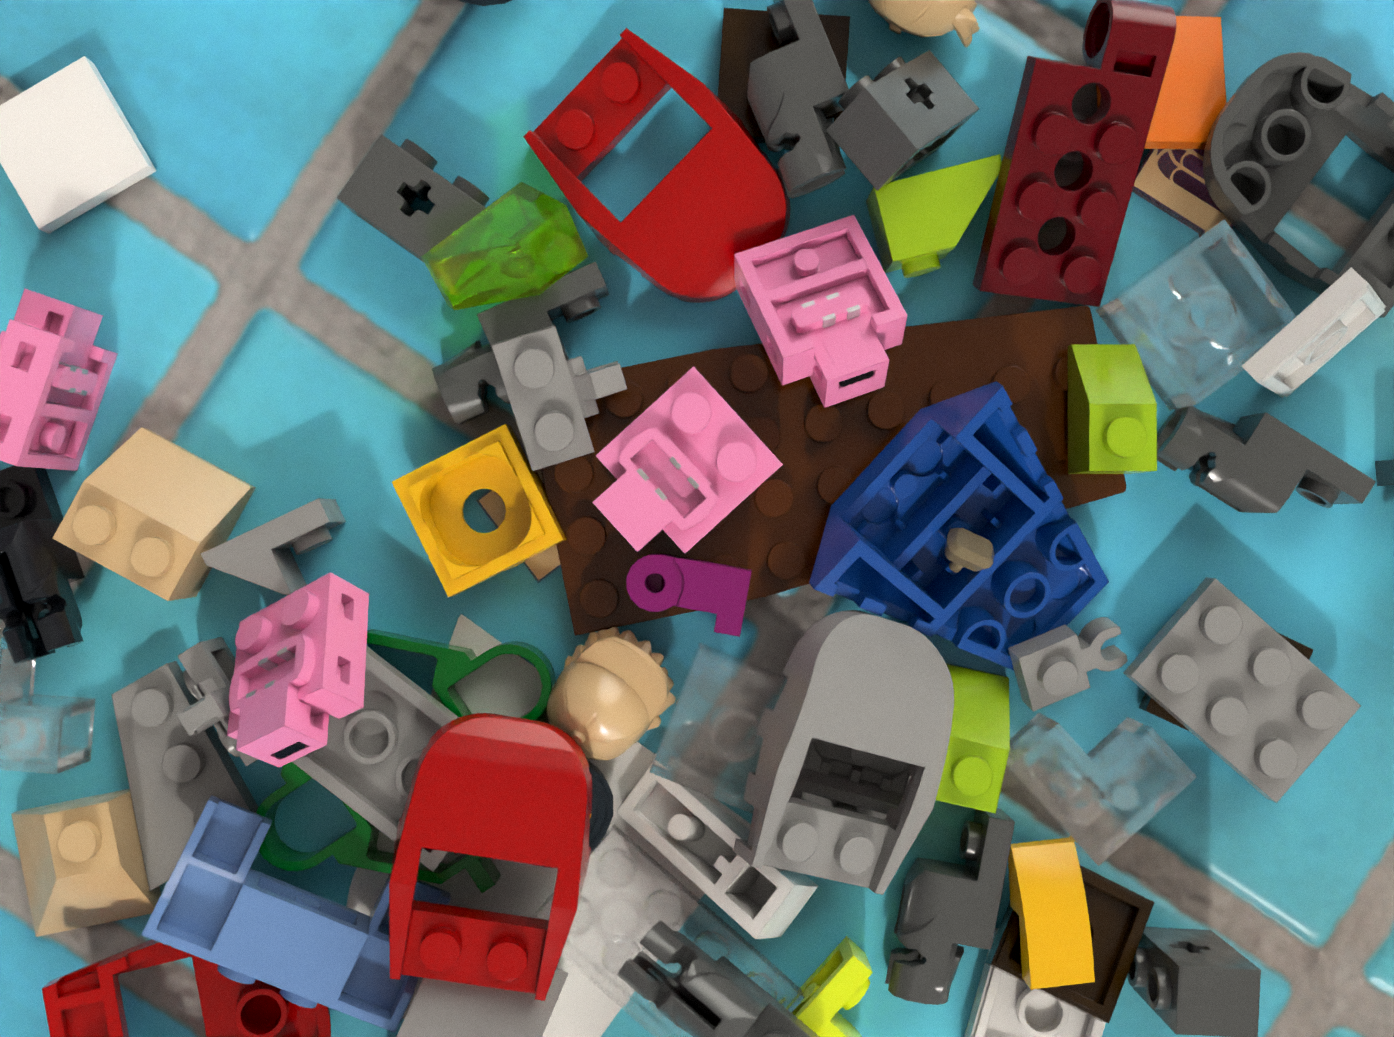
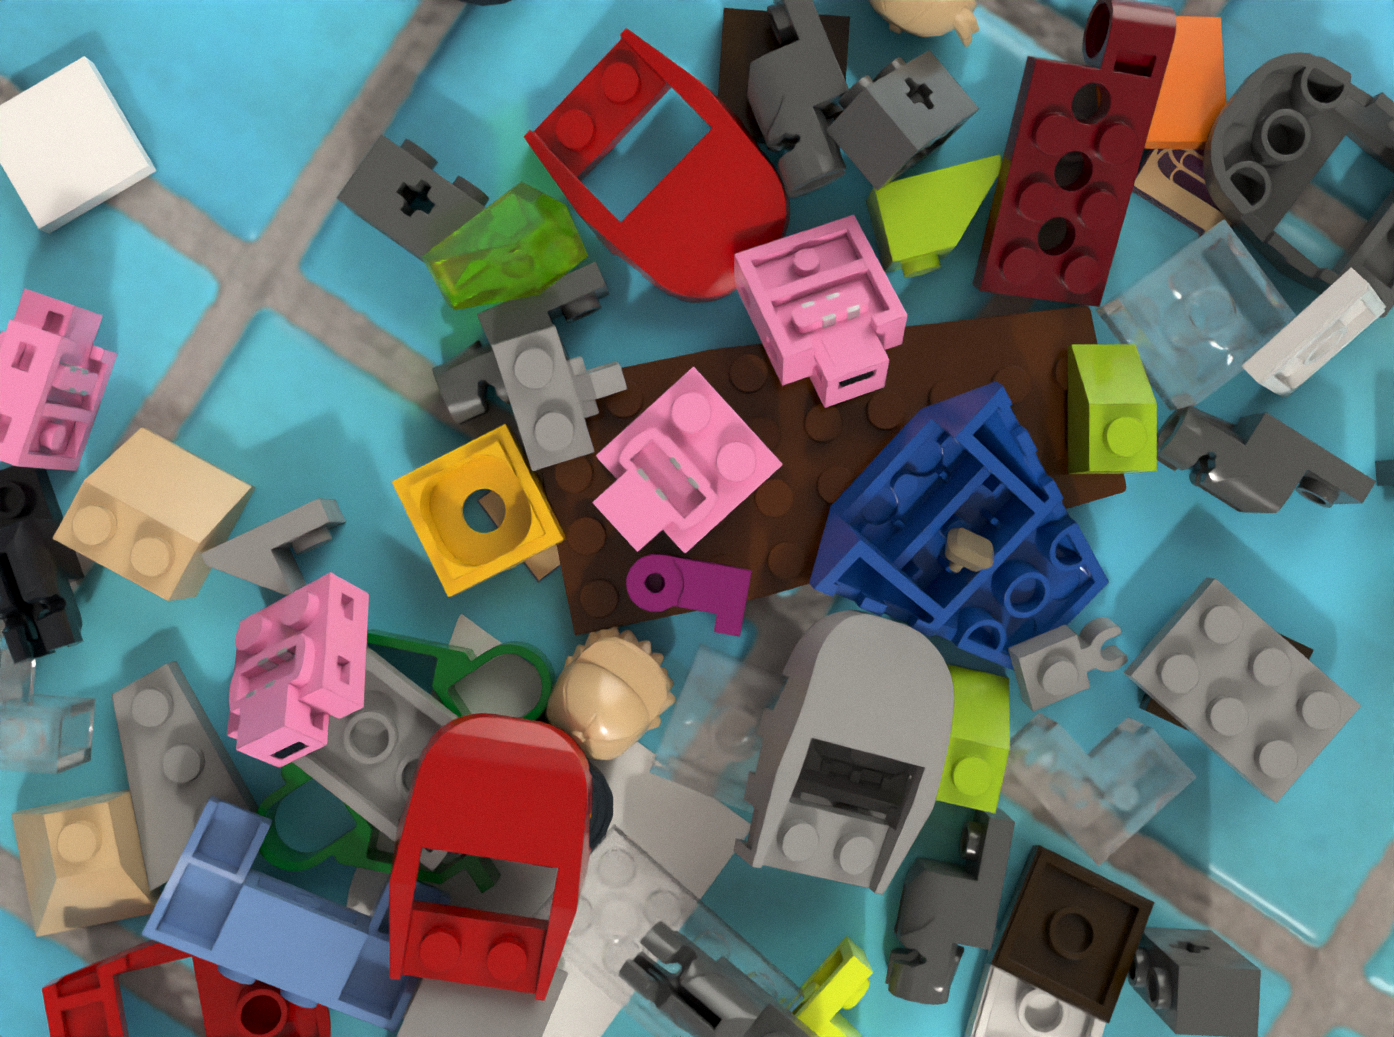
light grey hinge [176,637,259,766] -> none
white slope [616,762,818,939] -> none
yellow slope [1008,837,1095,990] -> none

